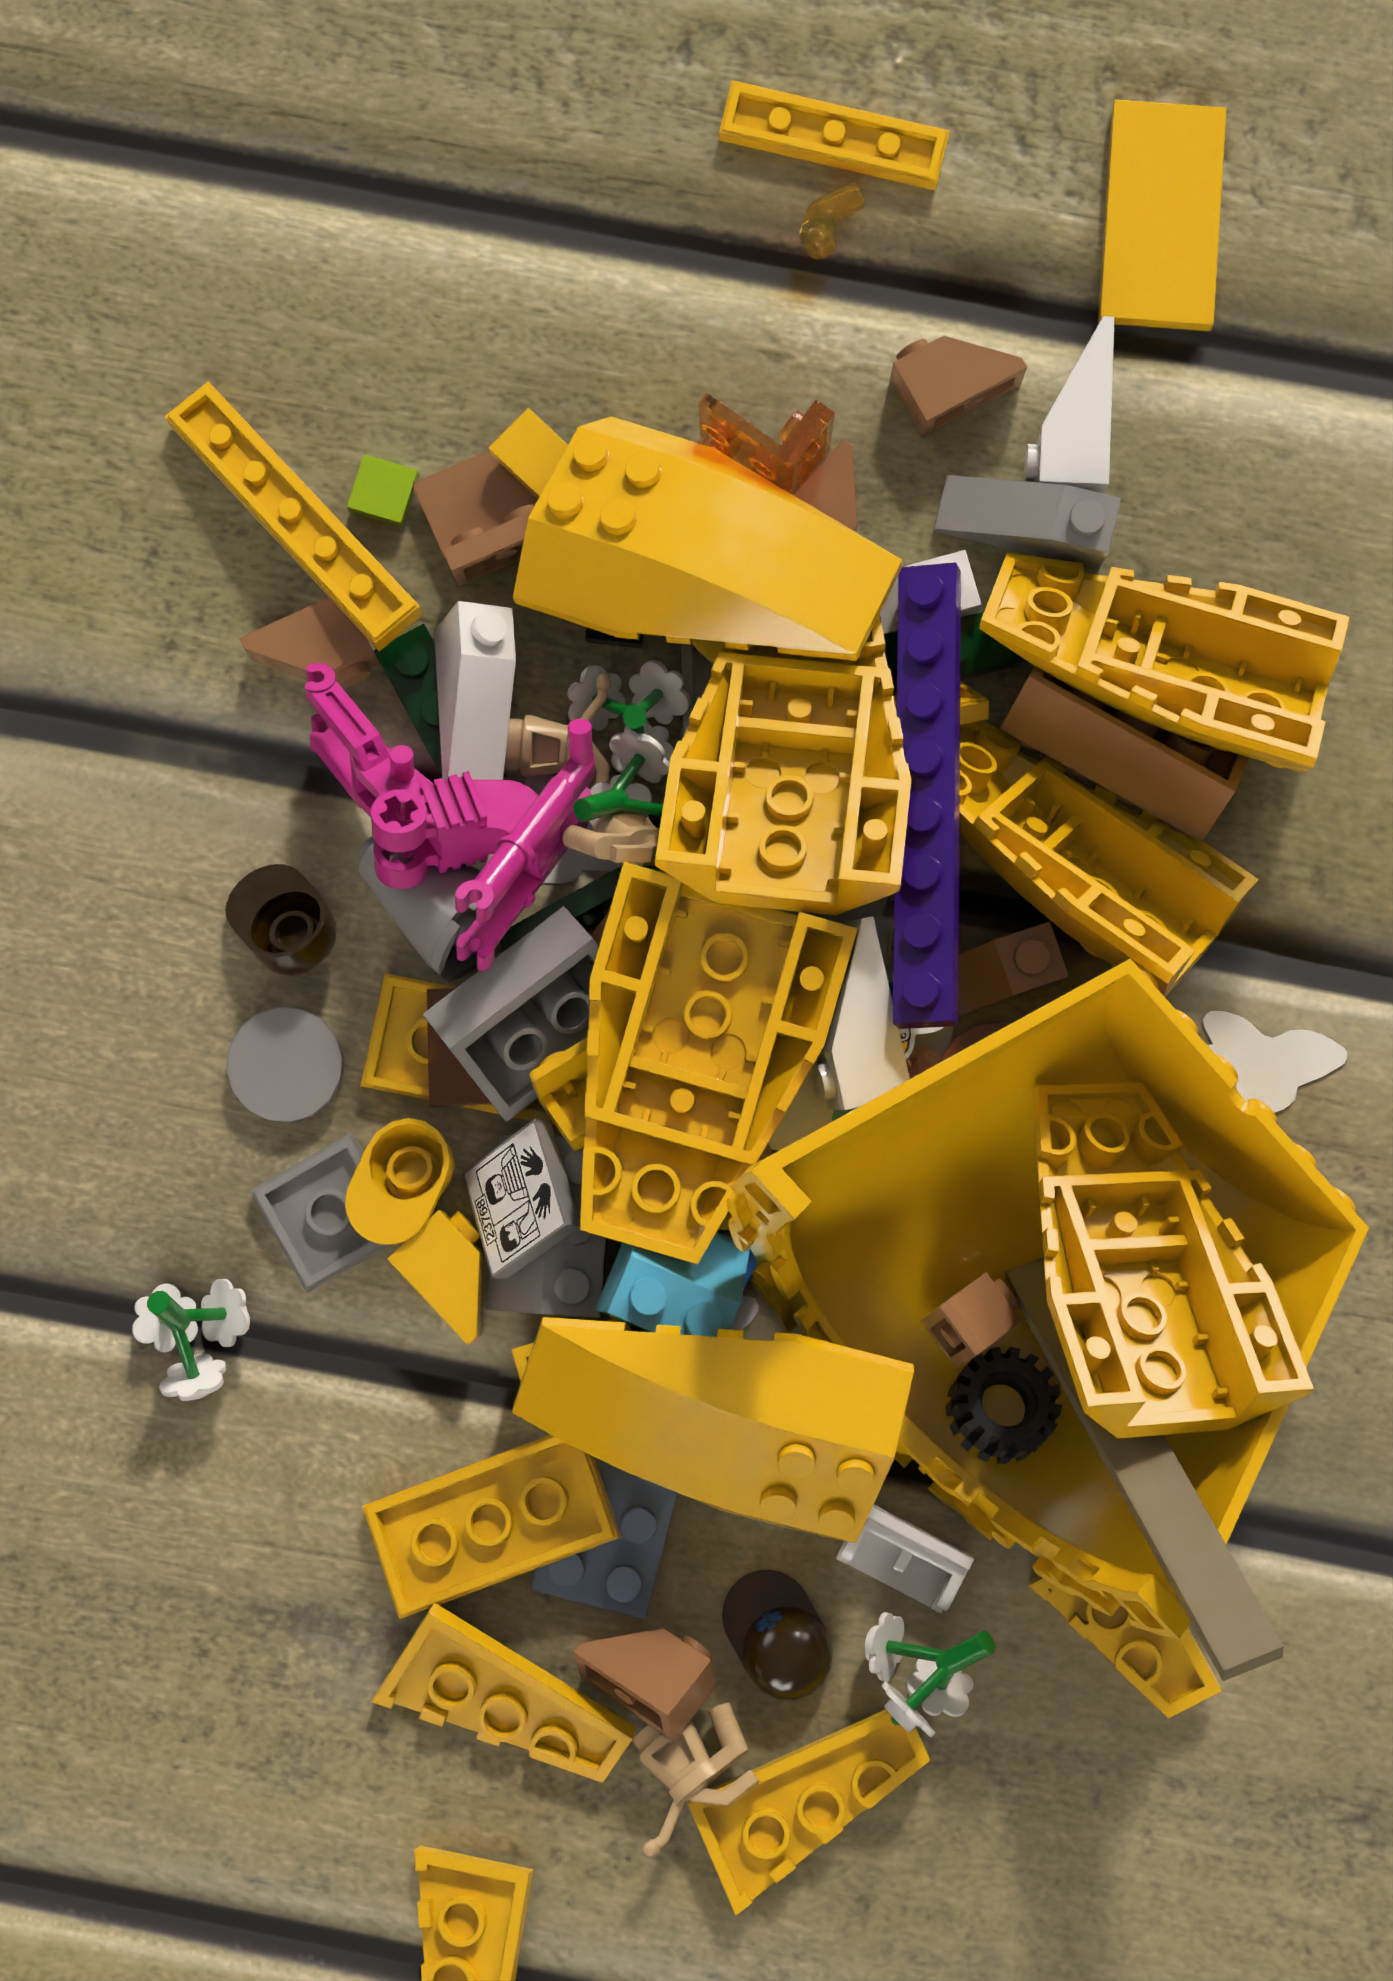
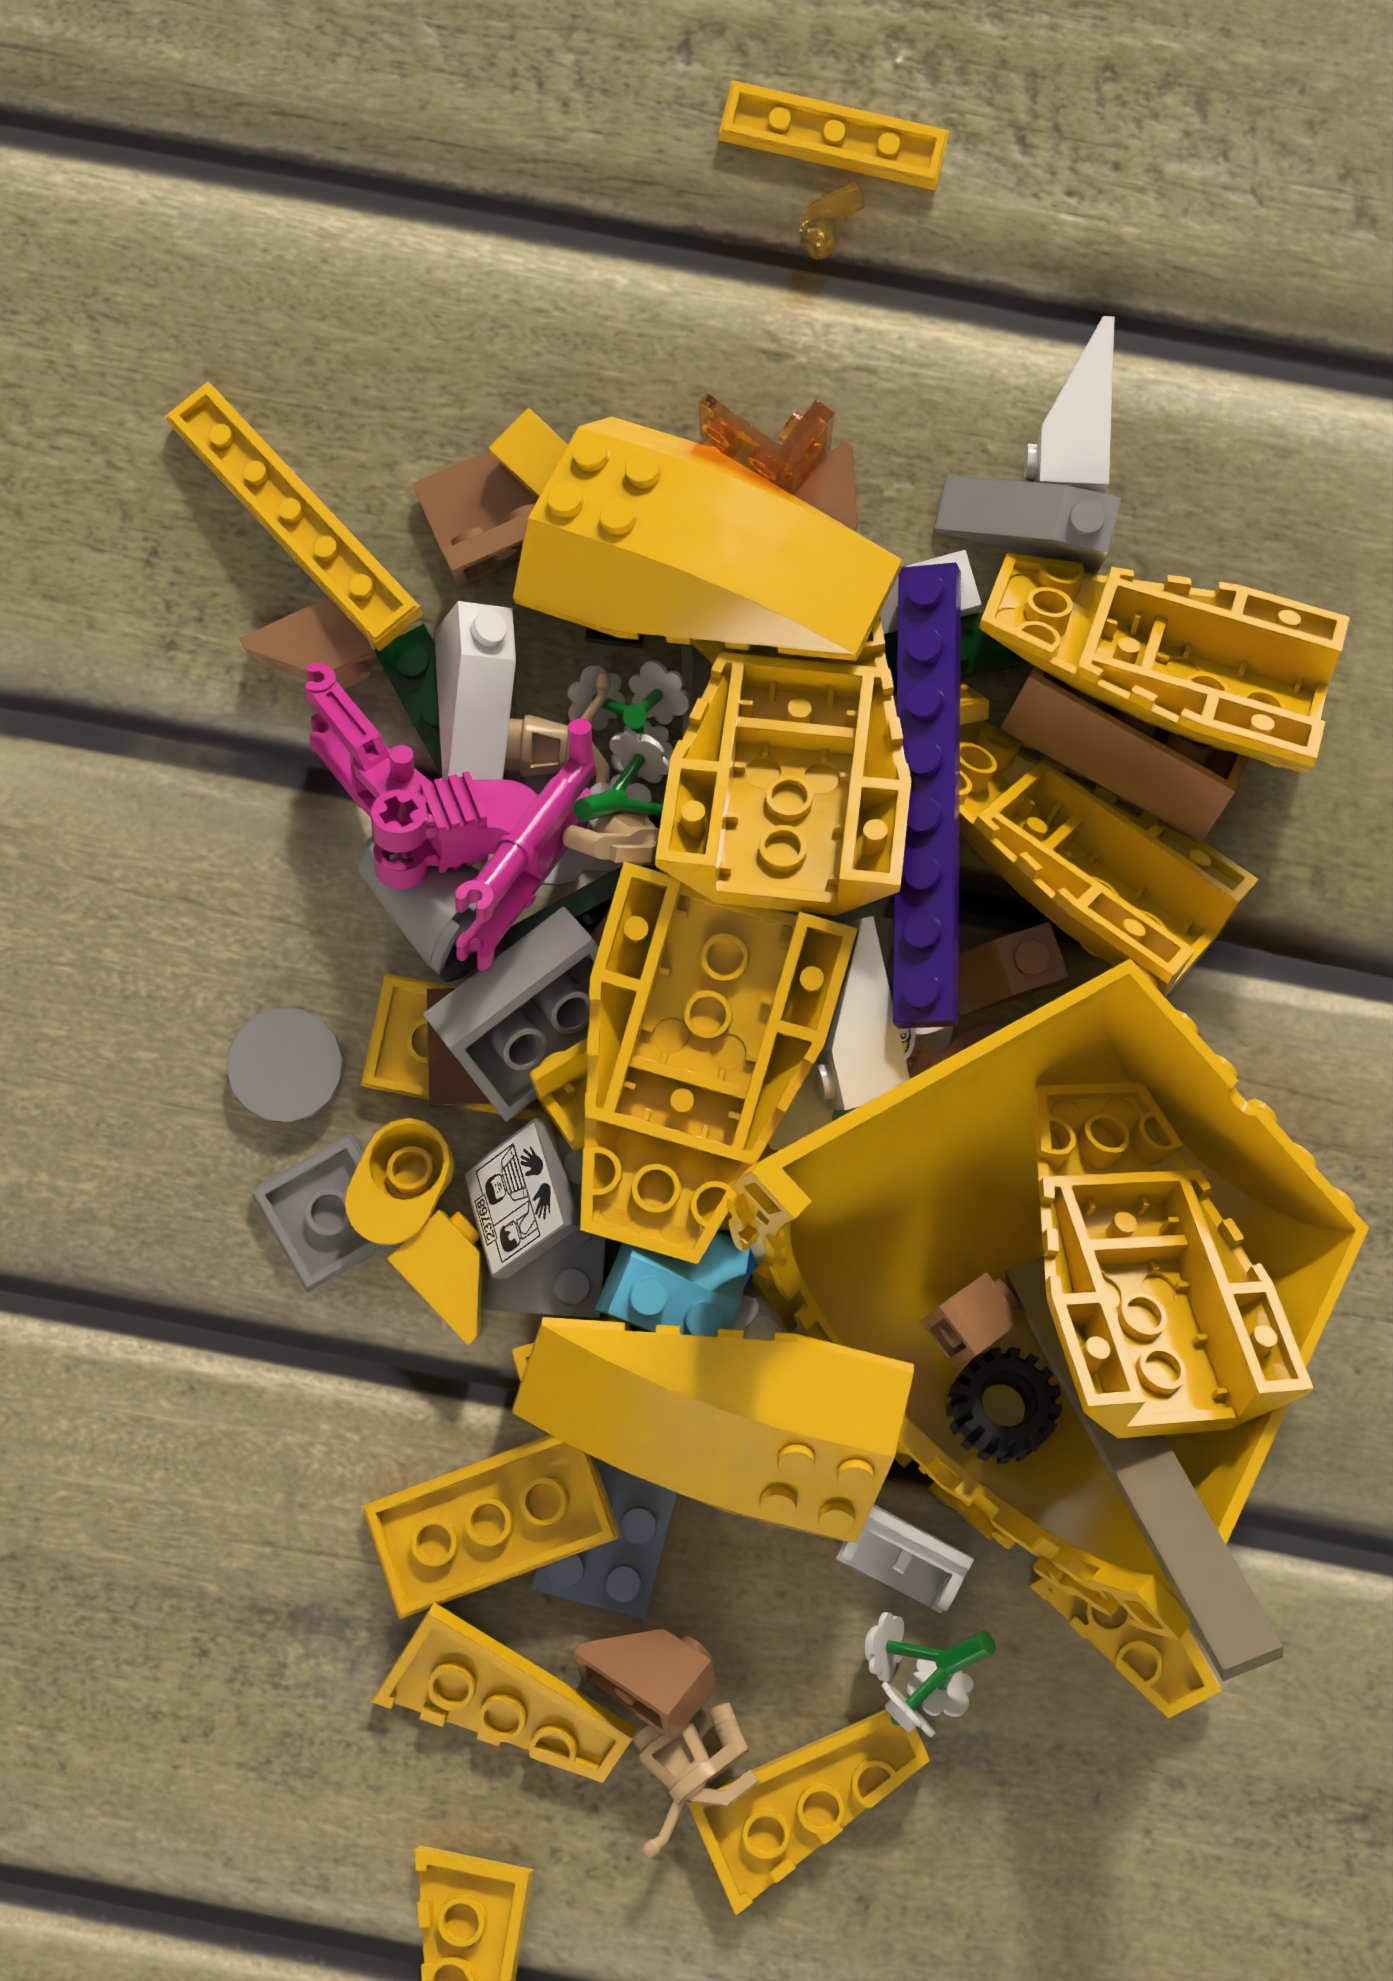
white plant [132,1279,250,1401] -> none
dark brown cap [225,864,337,976] -> none
lime tile [347,454,420,528] -> none
dark brown cap [722,1570,833,1700] -> none
medium nougat slope [890,335,1027,438] -> none
yellow tile [1098,99,1227,331] -> none
white sticker [1202,1011,1347,1113] -> none

